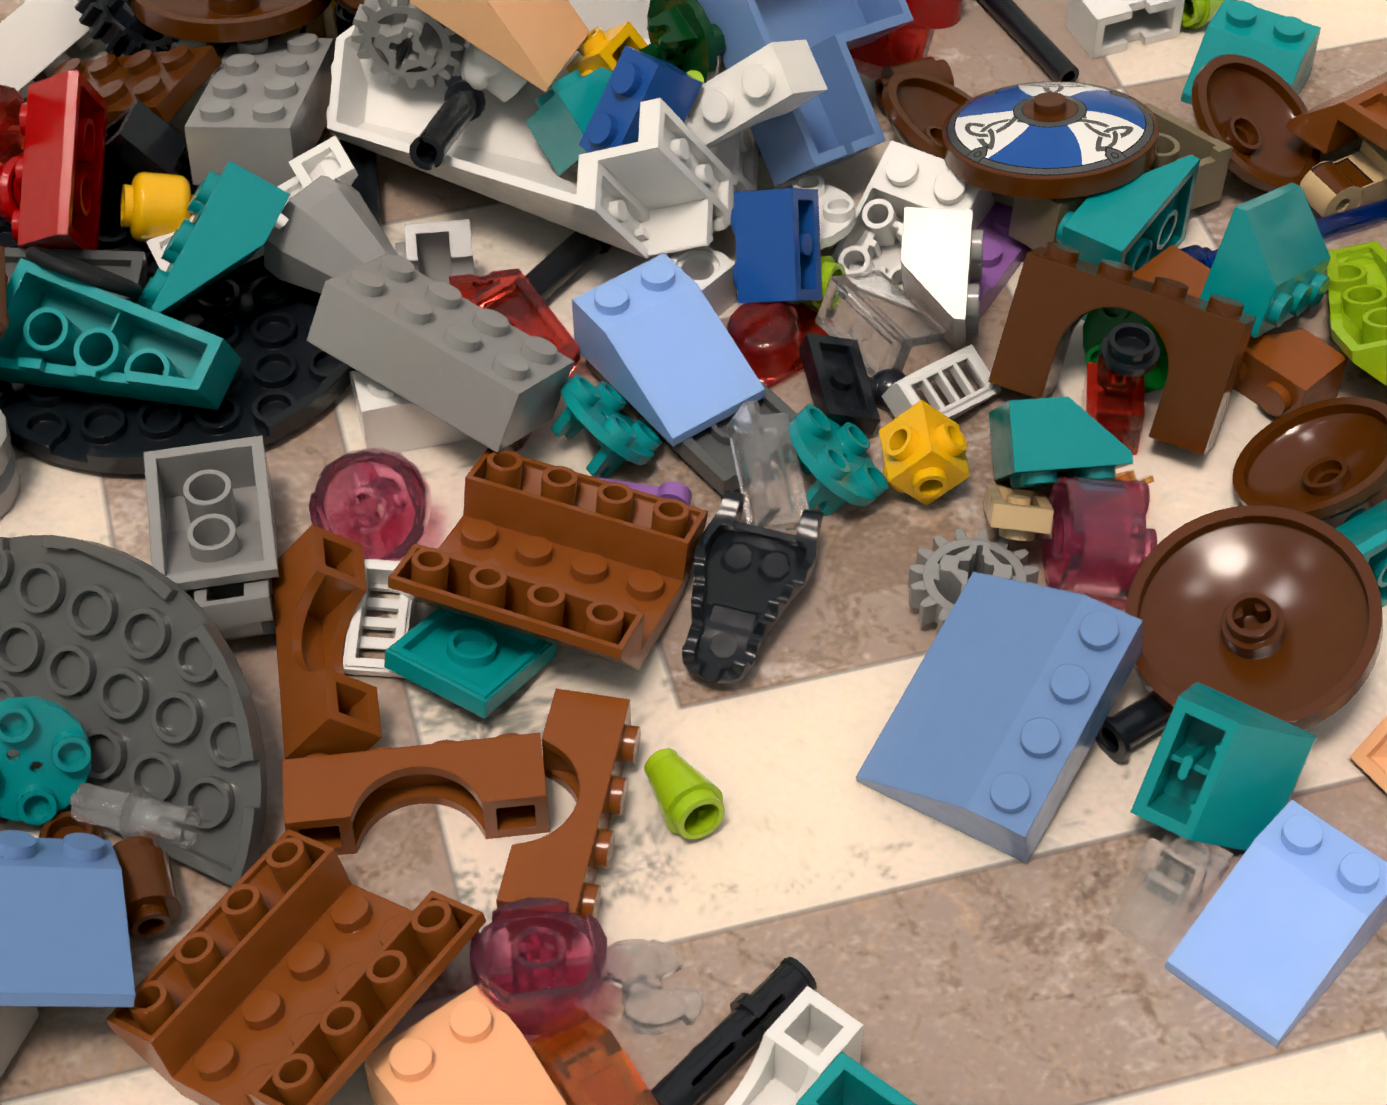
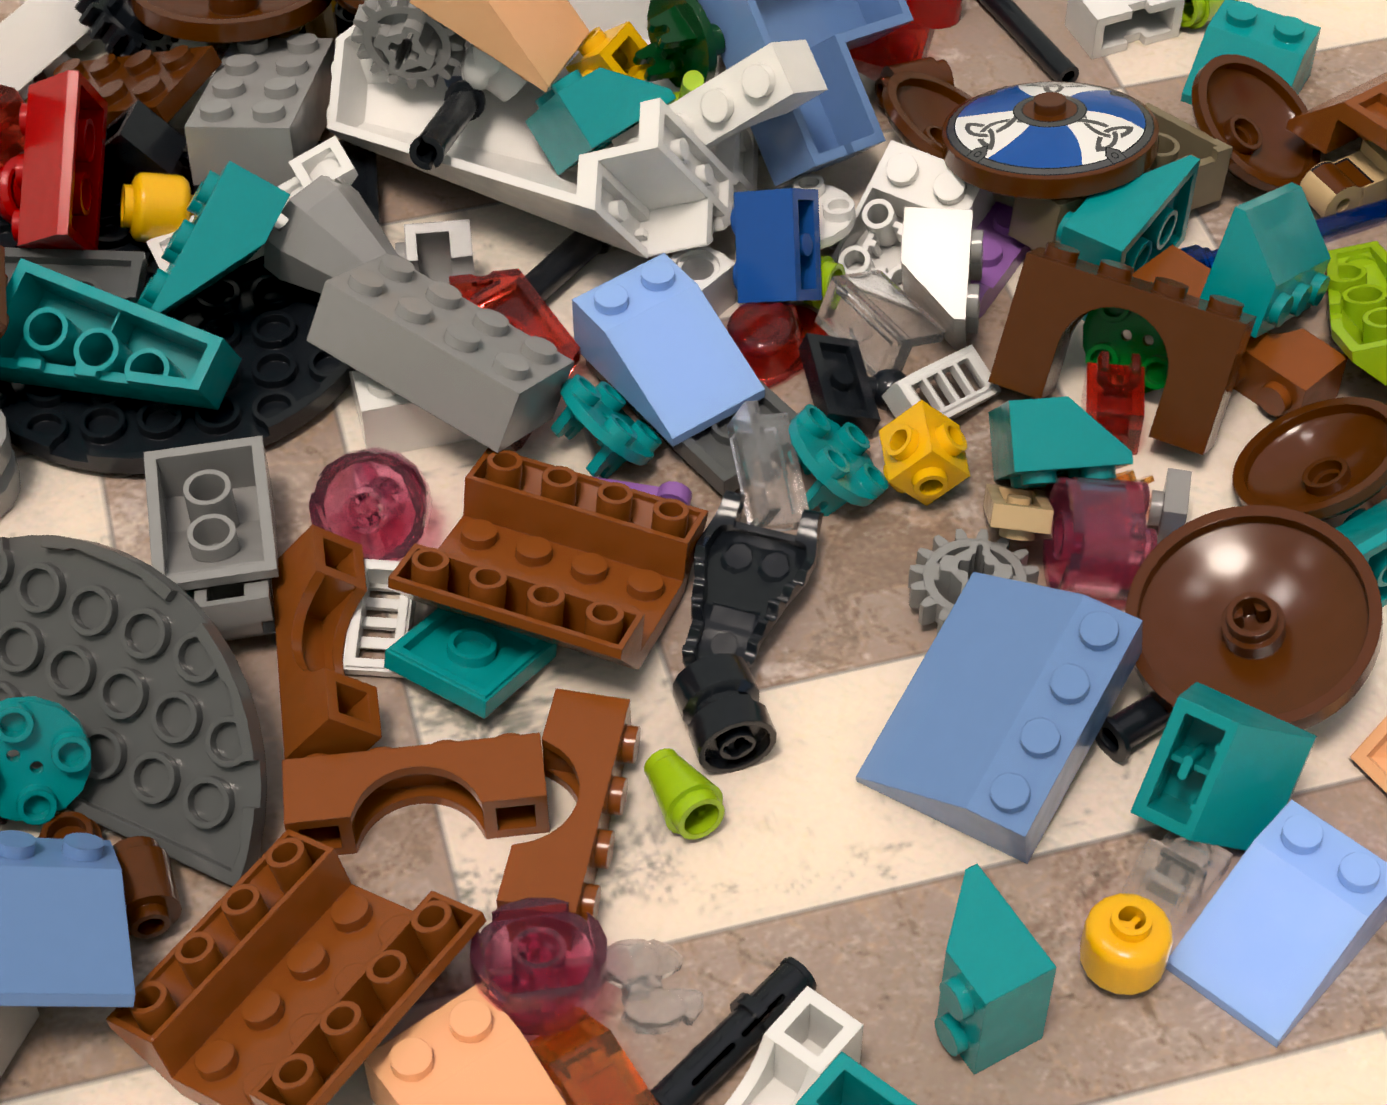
black tyre [25,246,143,299] -> none
clear axle [69,783,201,849] -> none
blue brick [579,45,703,152] -> none
black plate [1100,322,1160,376] -> none
none -> black wheel [673,653,777,773]
none -> teal slope [934,863,1057,1075]
none -> yellow head [1080,893,1173,995]
none -> light grey plate [1147,468,1192,547]

